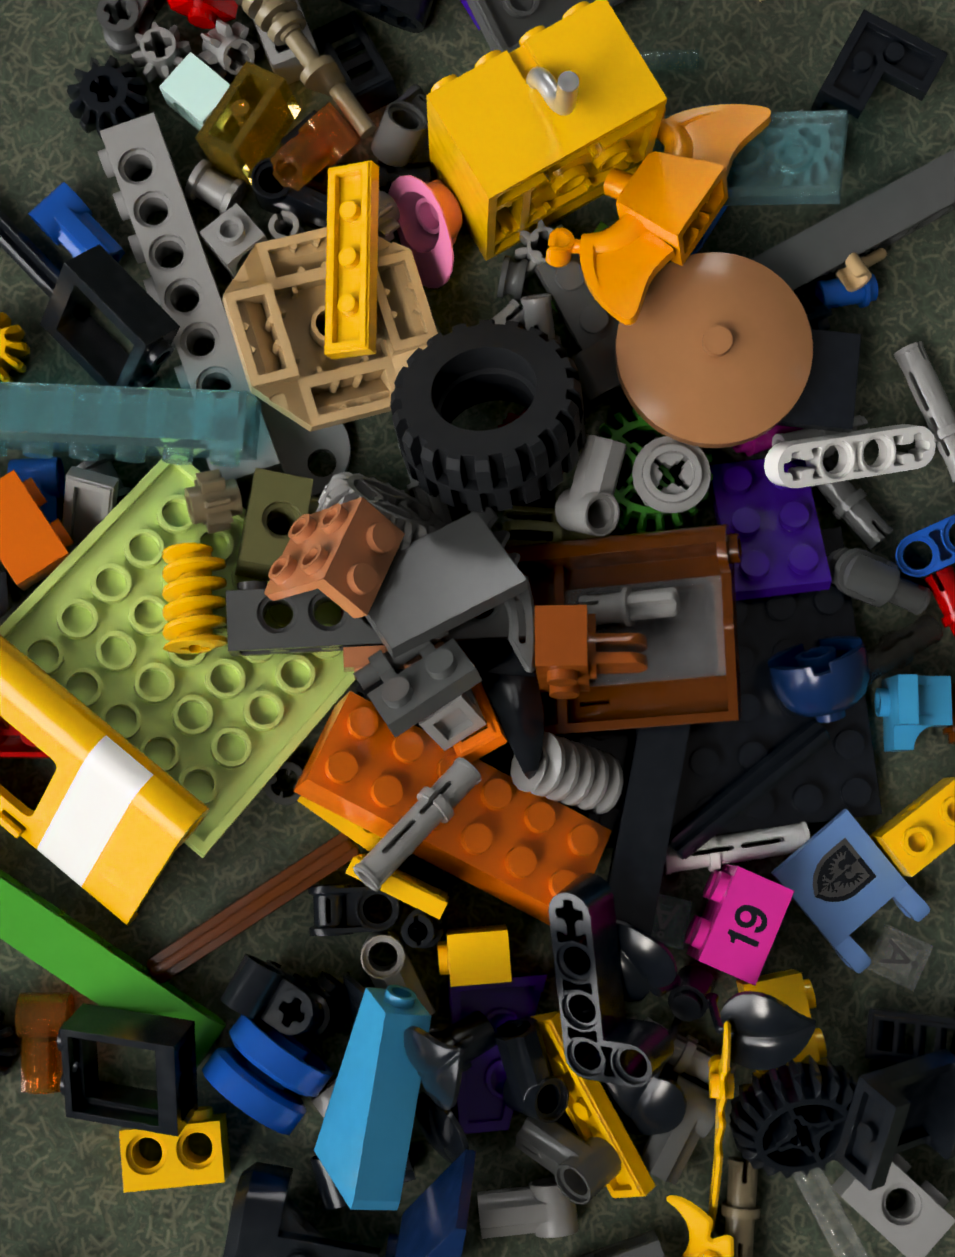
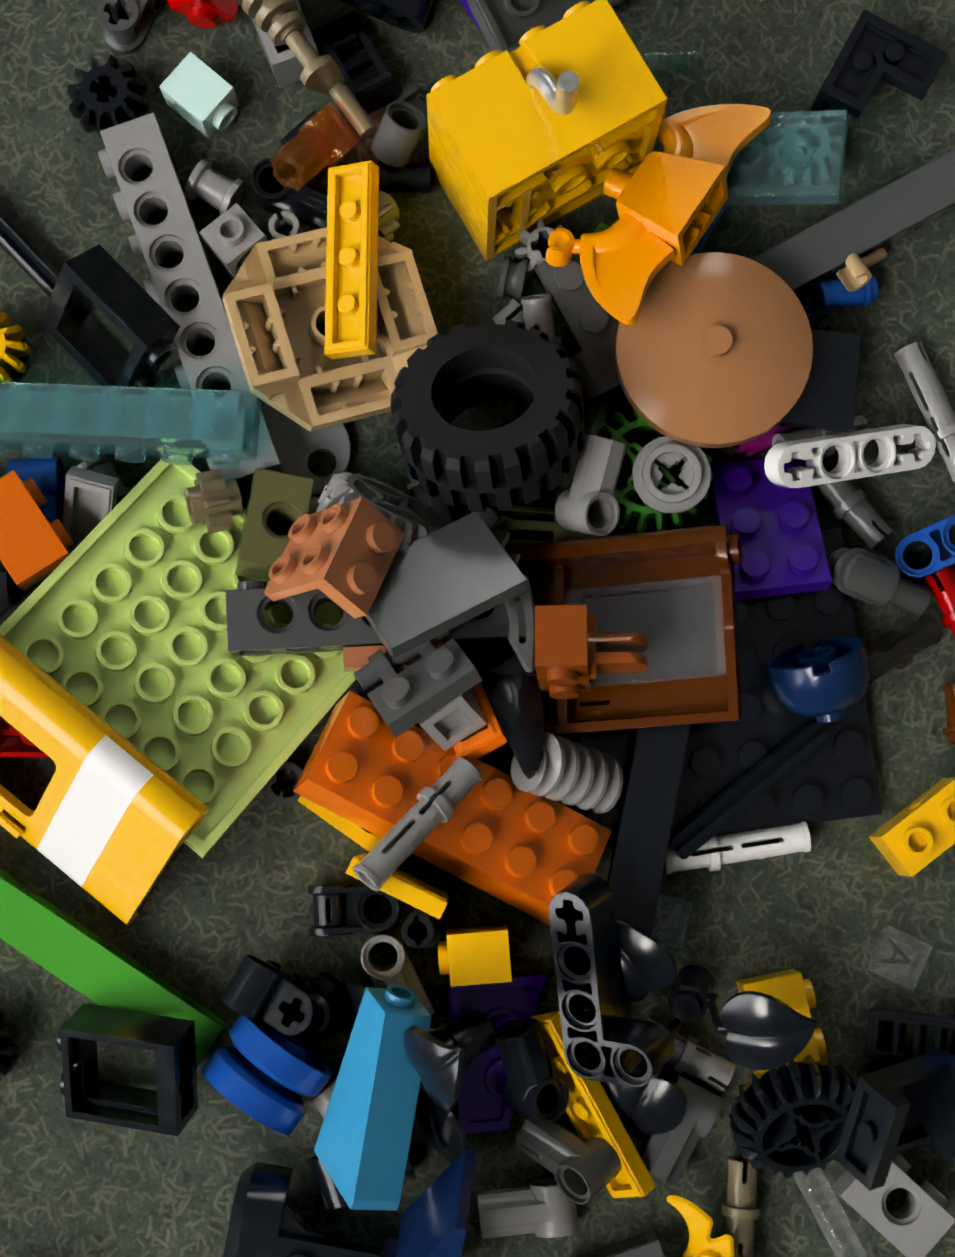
clear orange piece [15,992,74,1094] -> none
blue piece [28,182,125,264] -> none
yellow brick [119,1106,231,1193] -> none
light grey gear [131,22,192,83] -> none
reddish brown axle [147,832,360,983] -> none
yellow piece [162,542,228,654] -> none
clear yellow brick [195,61,301,185] -> none
light grey gear [197,19,259,82] -> none
piece [388,175,463,288] -> none
light grey axle [578,587,680,627] -> none
dark pink brick [684,864,794,986] -> none
yellow piece [708,1020,735,1232] -> none
medium blue flag [771,809,930,974] -> none
dark azure brick [874,674,953,752] -> none

